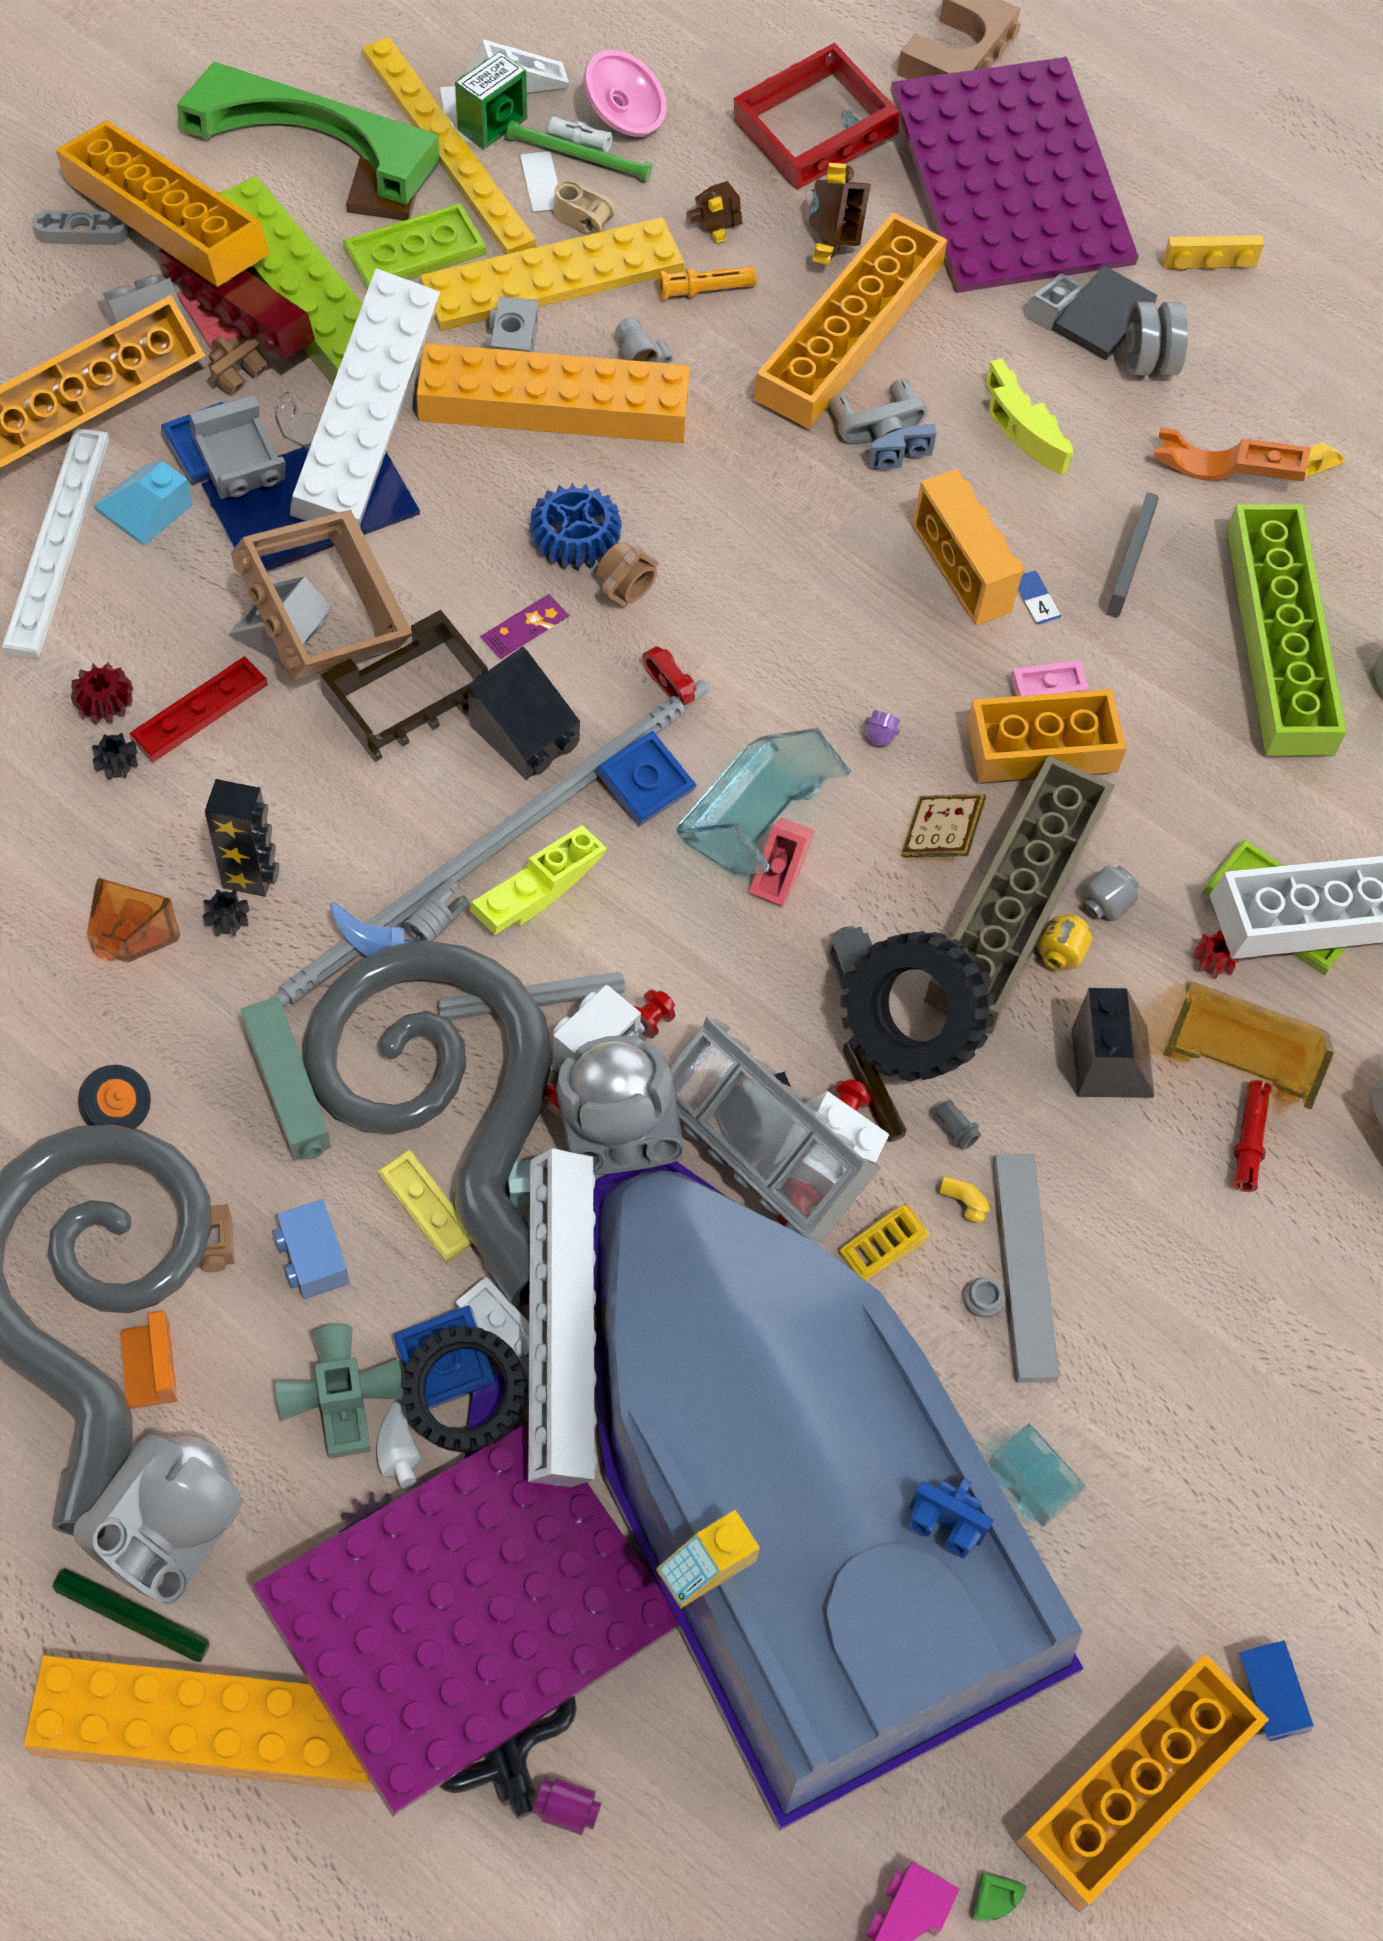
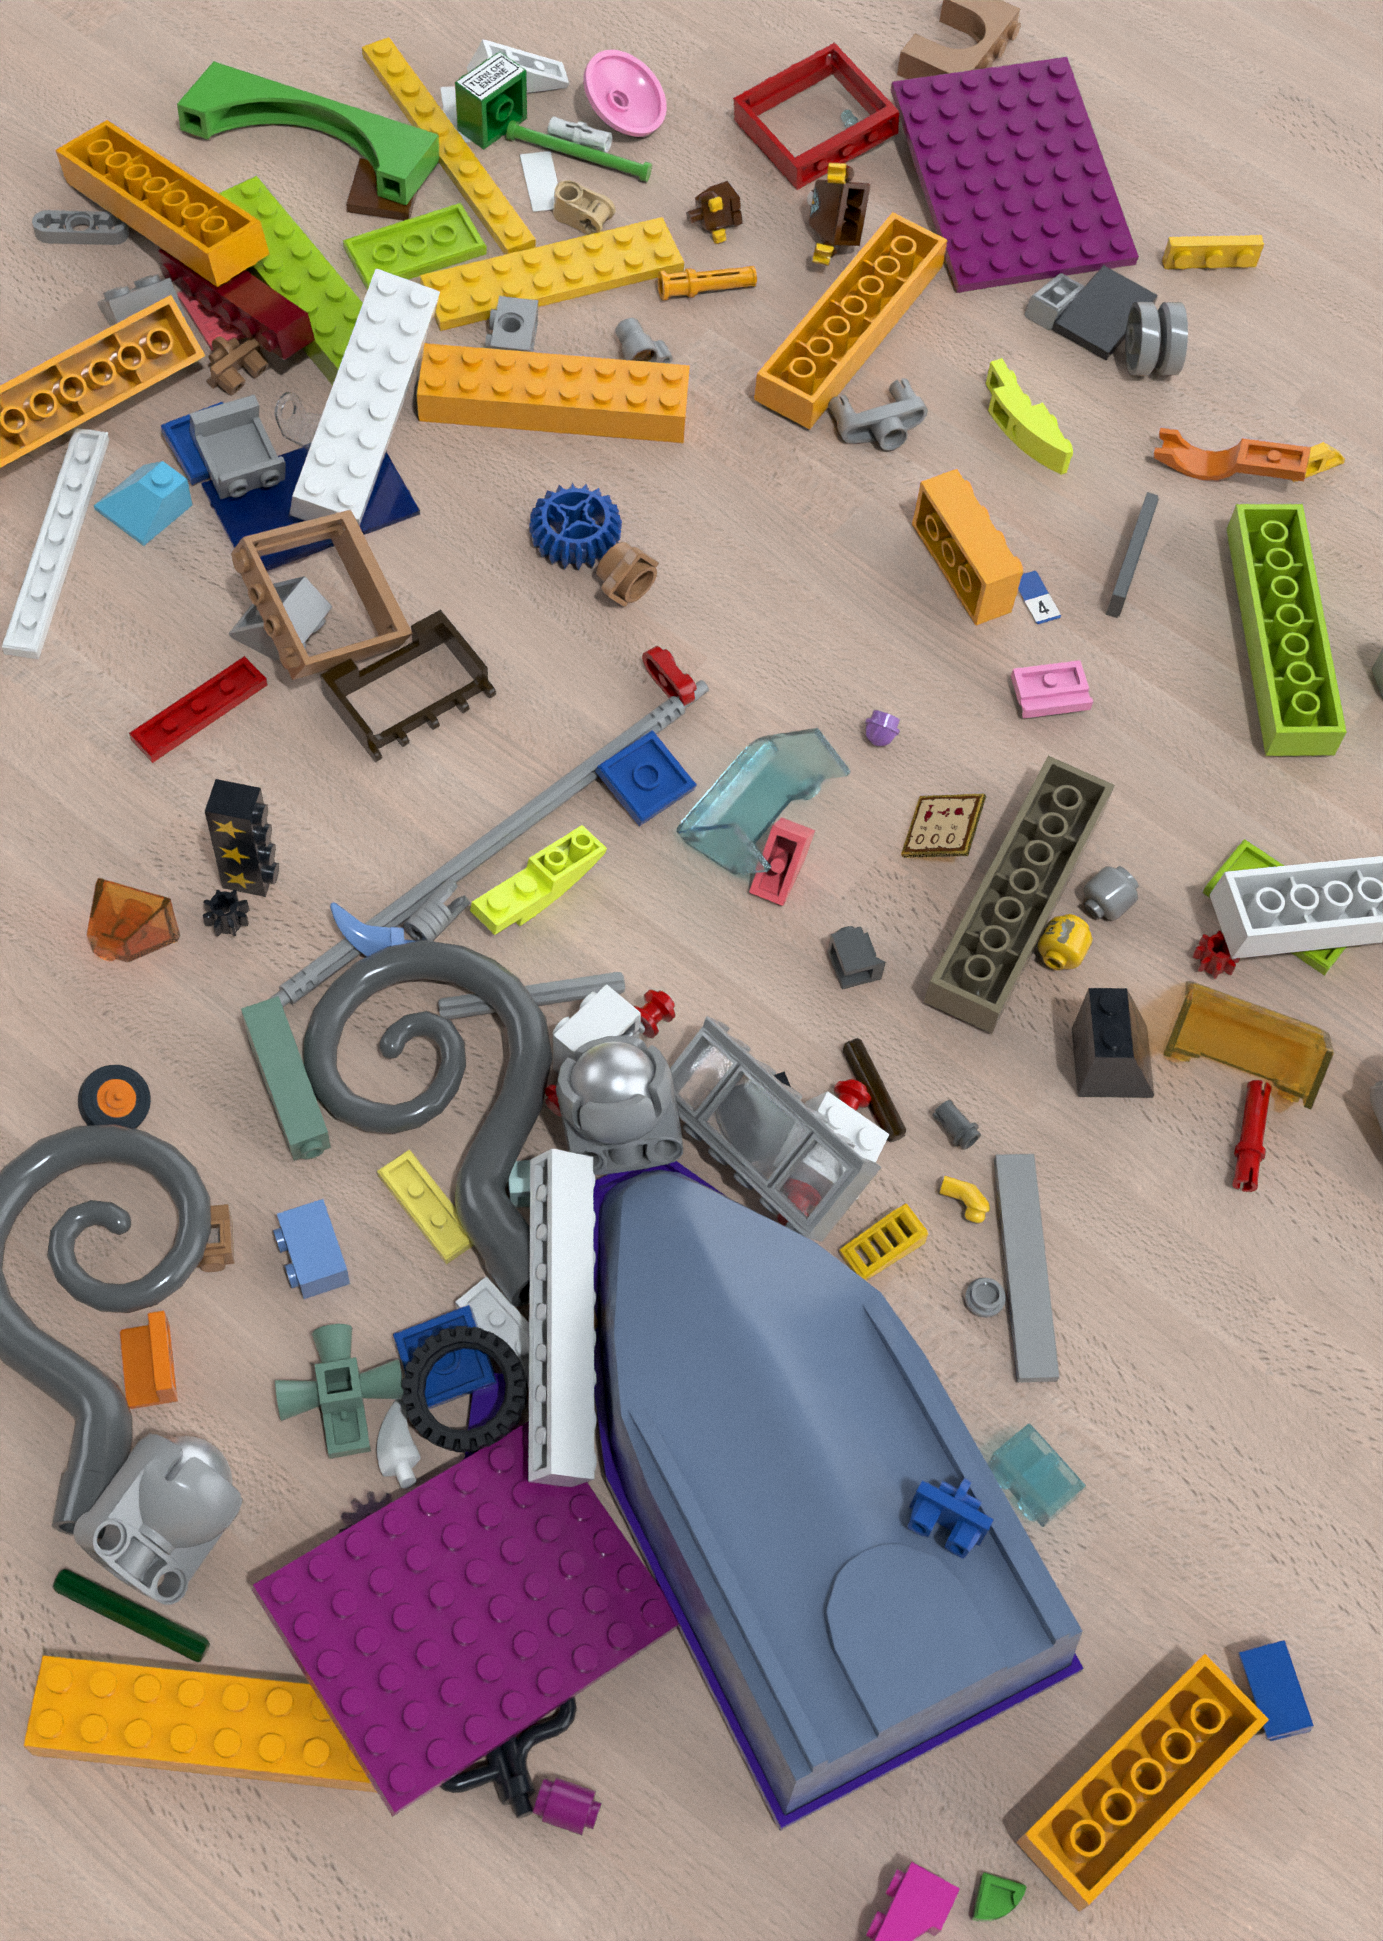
dark red gear [71,662,133,724] -> none
black gear [92,733,138,780] -> none
black slope [468,646,580,780] -> none
magenta sticker [480,594,570,659] -> none
slope [656,1510,760,1609] -> none
black tyre [840,931,995,1081] -> none
sand blue slope [868,423,937,470] -> none
light orange brick [966,689,1126,783] -> none

